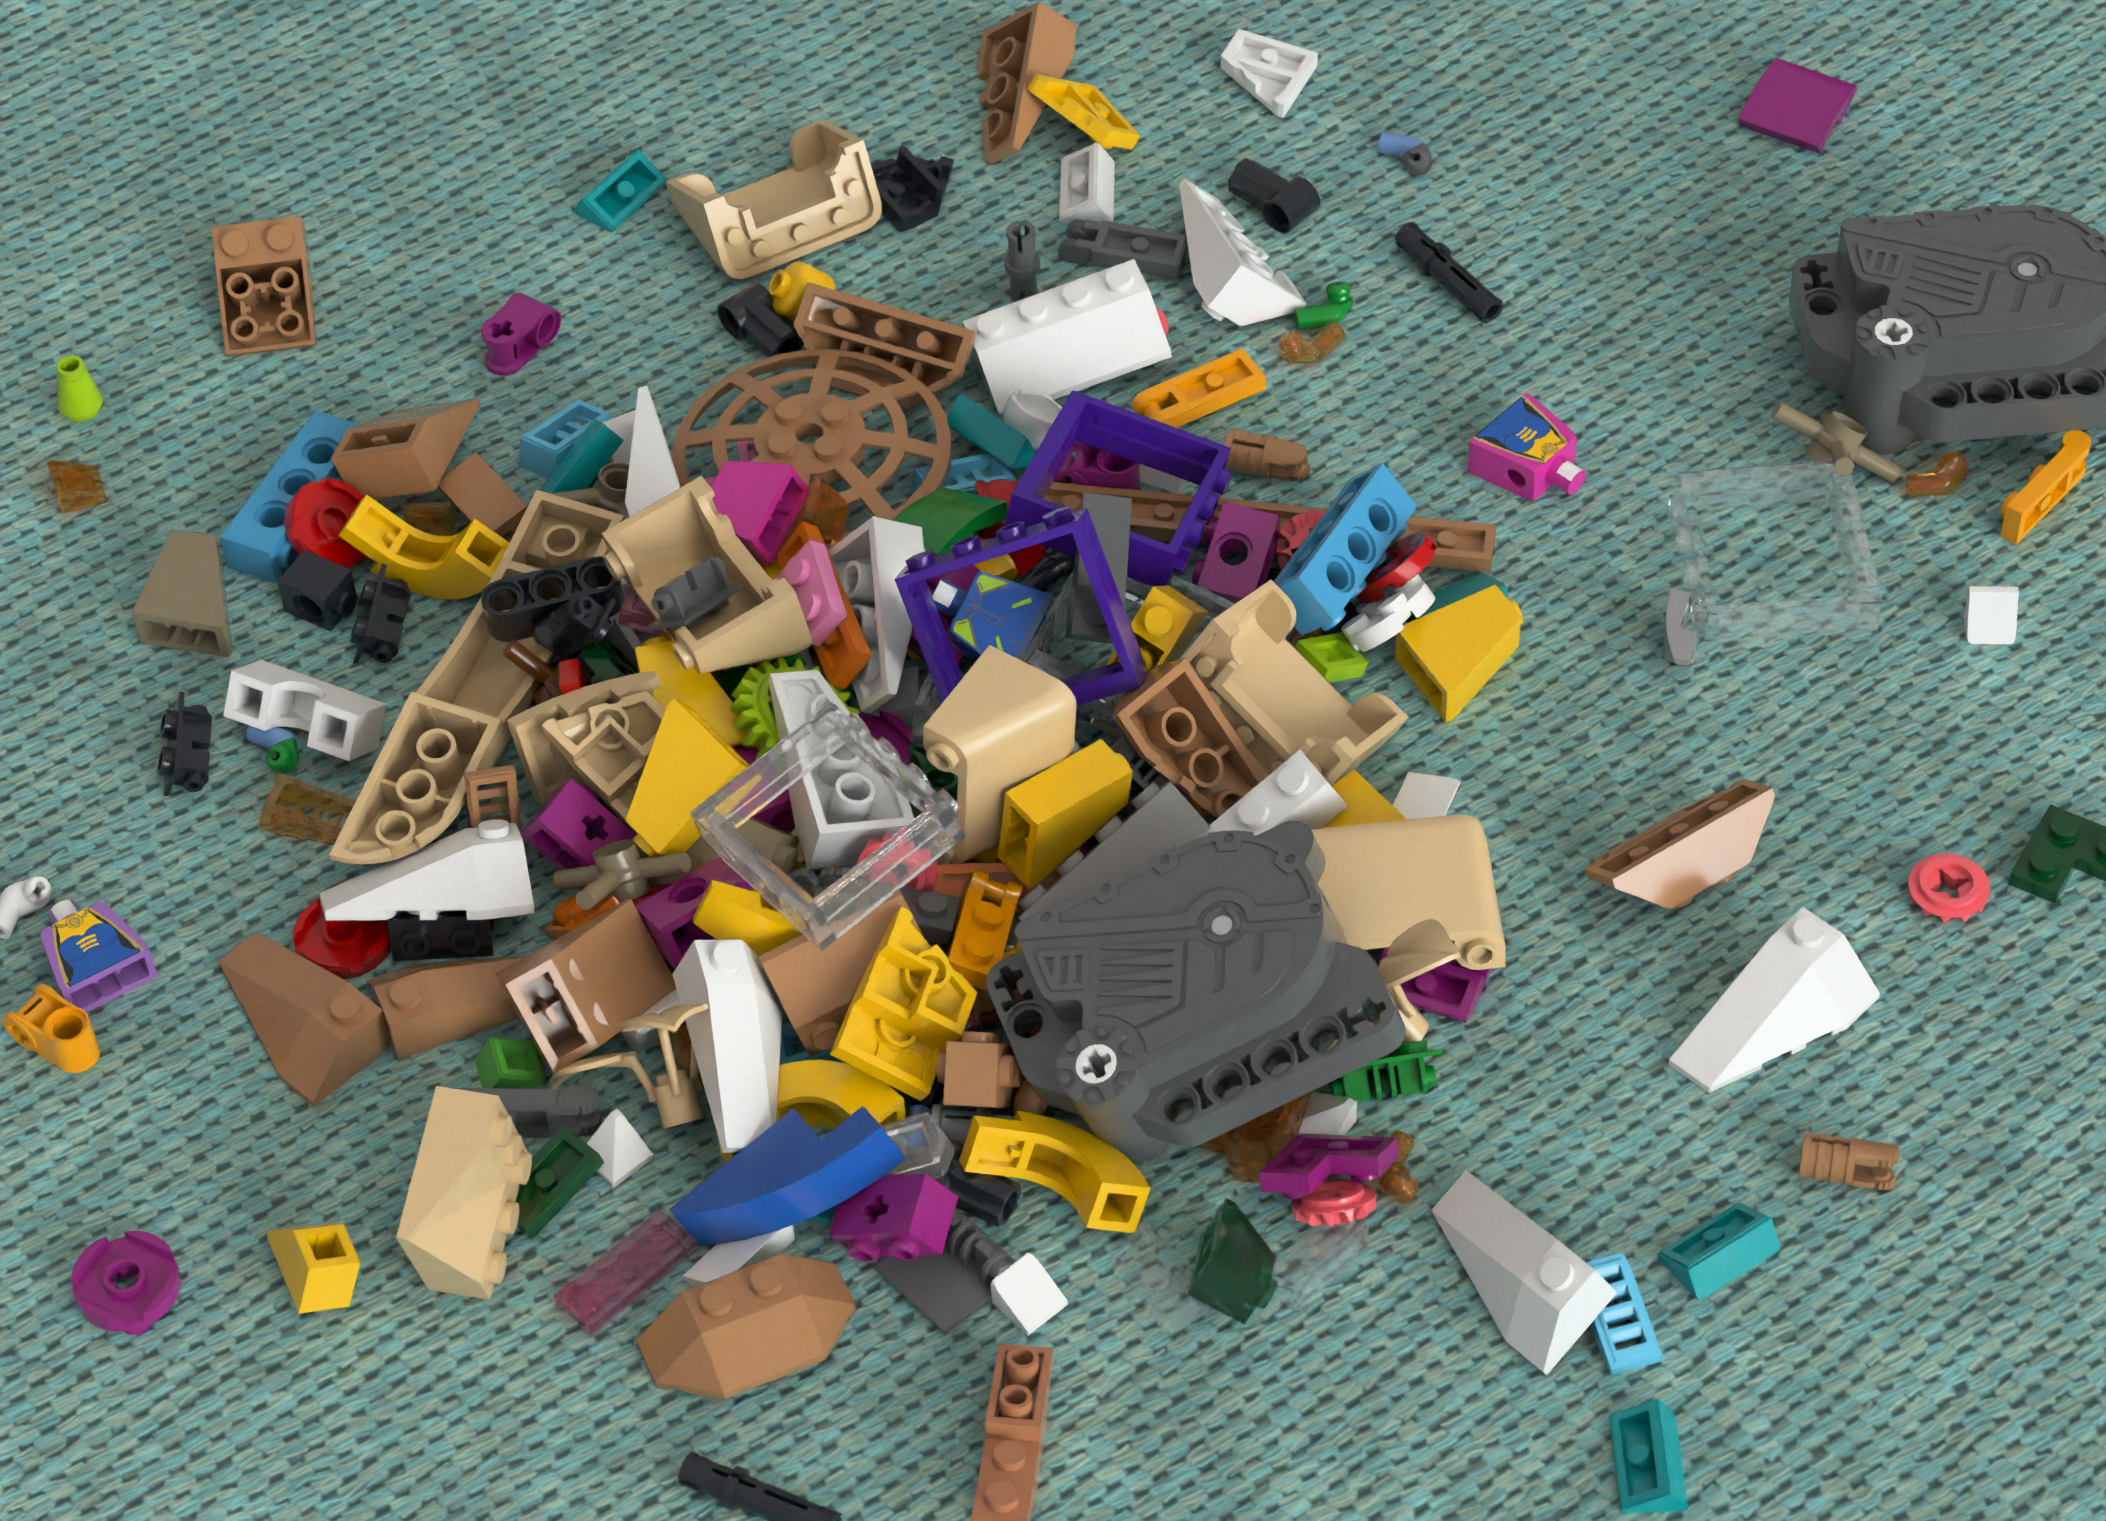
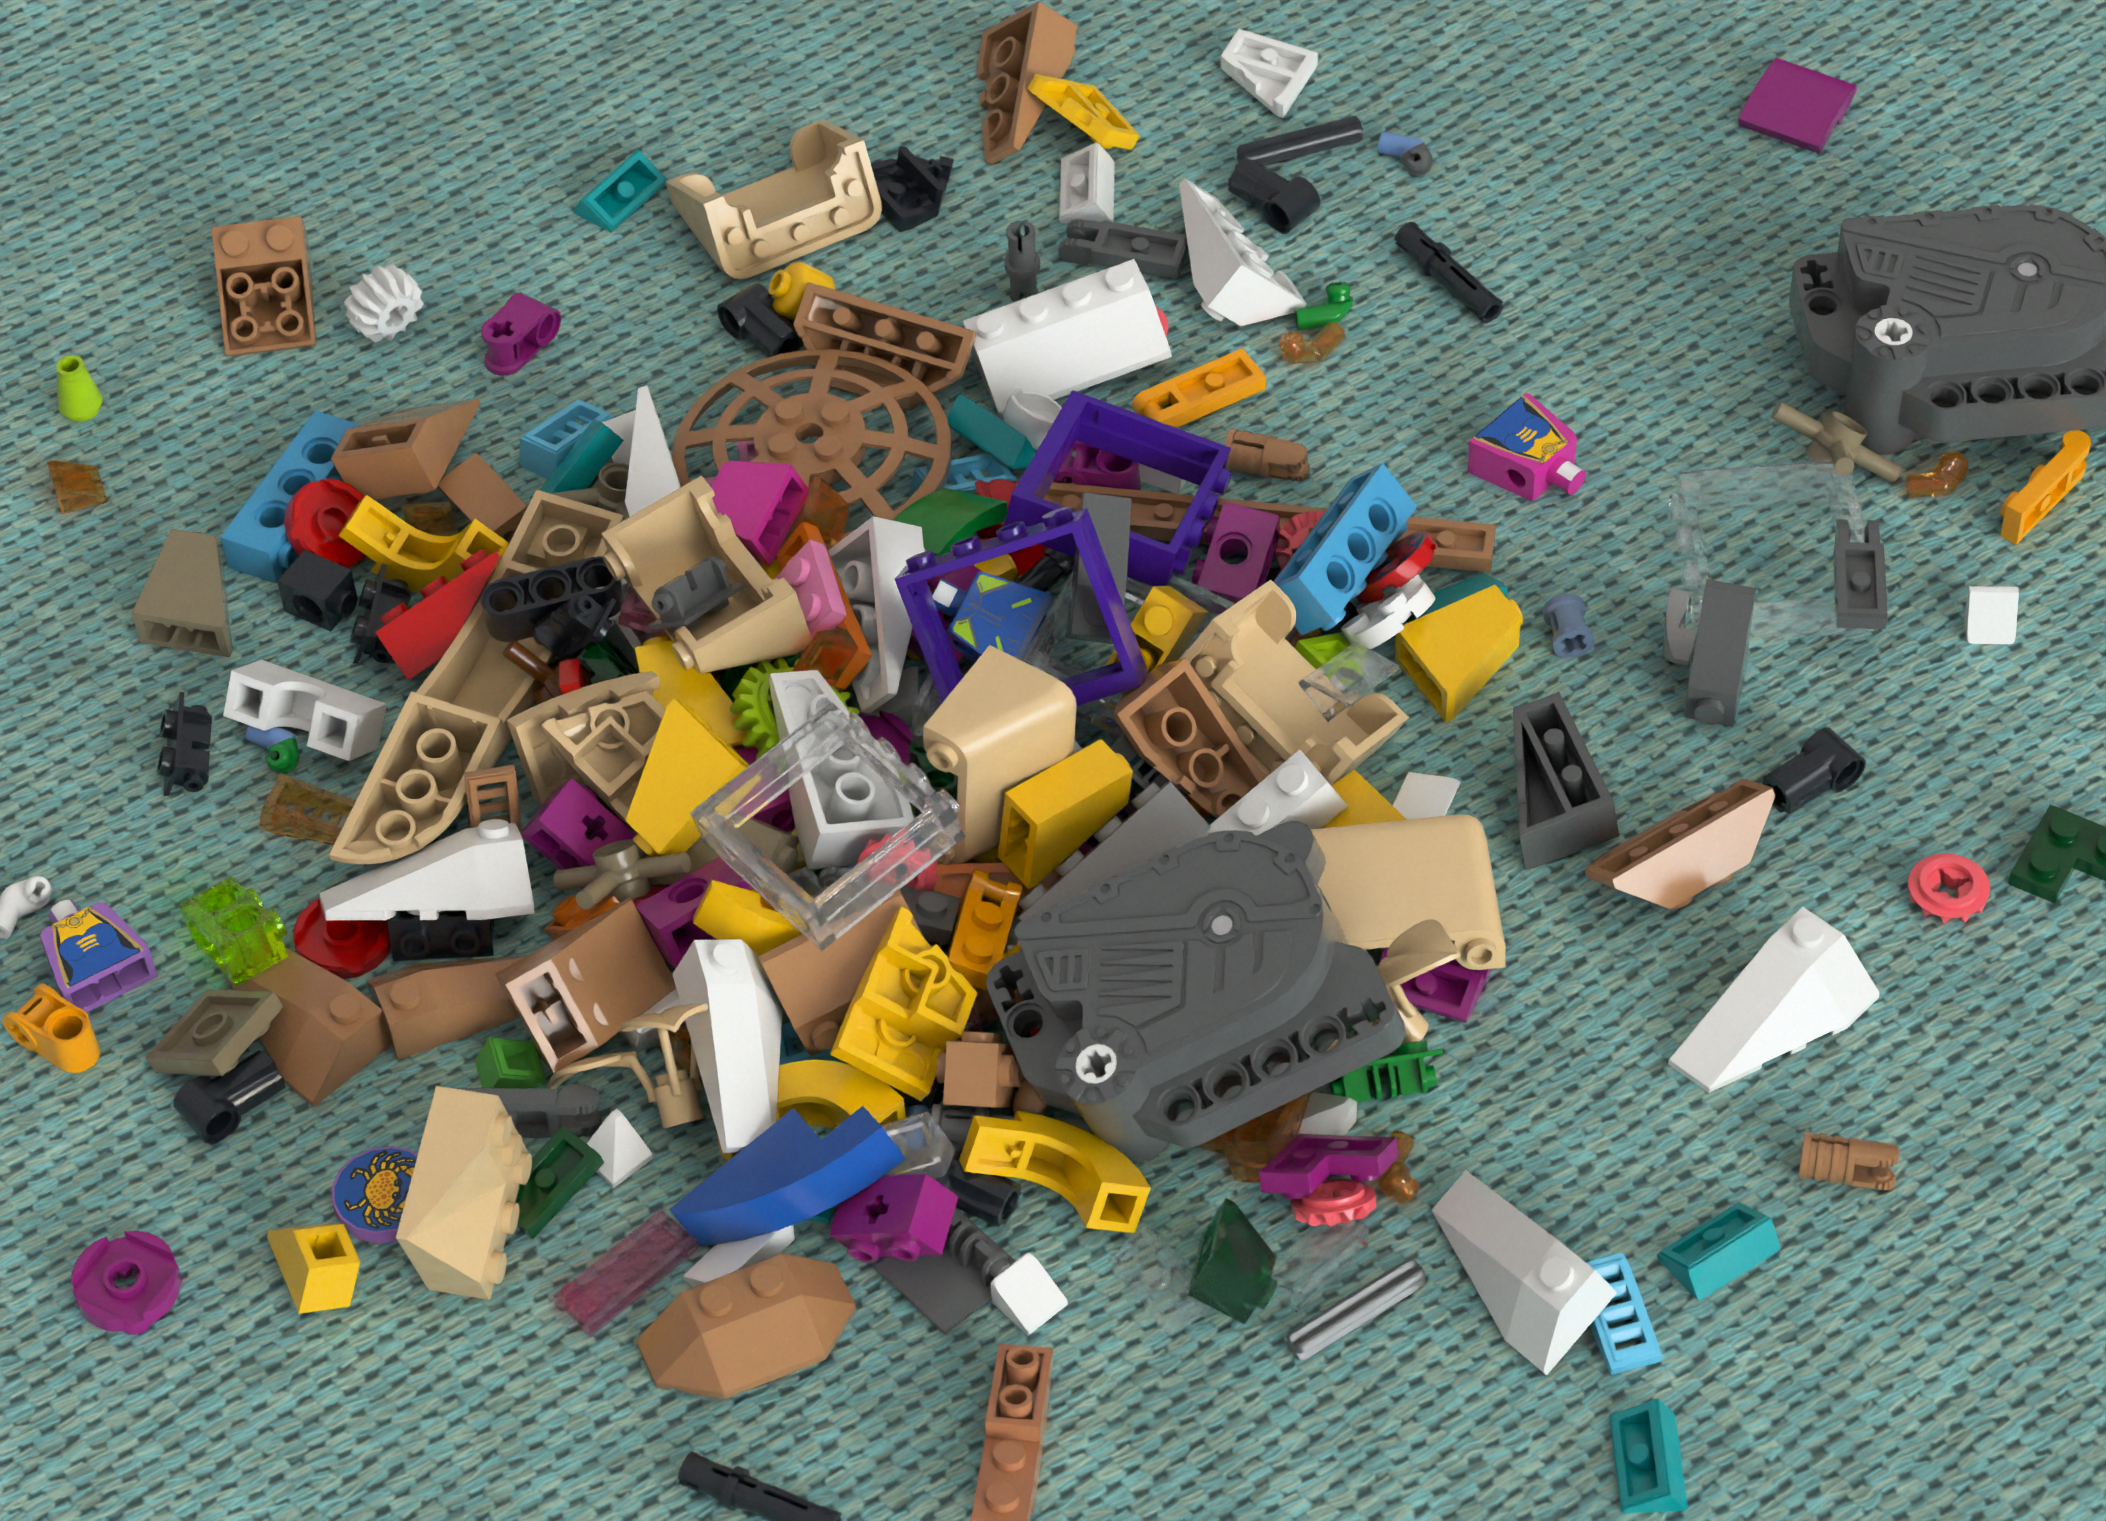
none -> dark tan plate [145,989,284,1076]
none -> black piece [173,1050,286,1145]
none -> clear neon green brick [178,876,289,986]
none -> tile [332,1146,418,1244]
none -> white gear [343,264,424,343]
none -> red slope [375,548,502,680]
none -> clear orange slope [792,628,859,686]
none -> black axle [1237,116,1363,166]
none -> axle [1286,1258,1426,1361]
none -> clear slope [1298,642,1400,722]
none -> dark grey wedge [1513,692,1619,870]
none -> sand blue bush [1542,594,1595,658]
none -> dark grey slope [1685,579,1756,727]
none -> black piece [1762,727,1866,814]
none -> dark grey hinge [1833,519,1888,629]

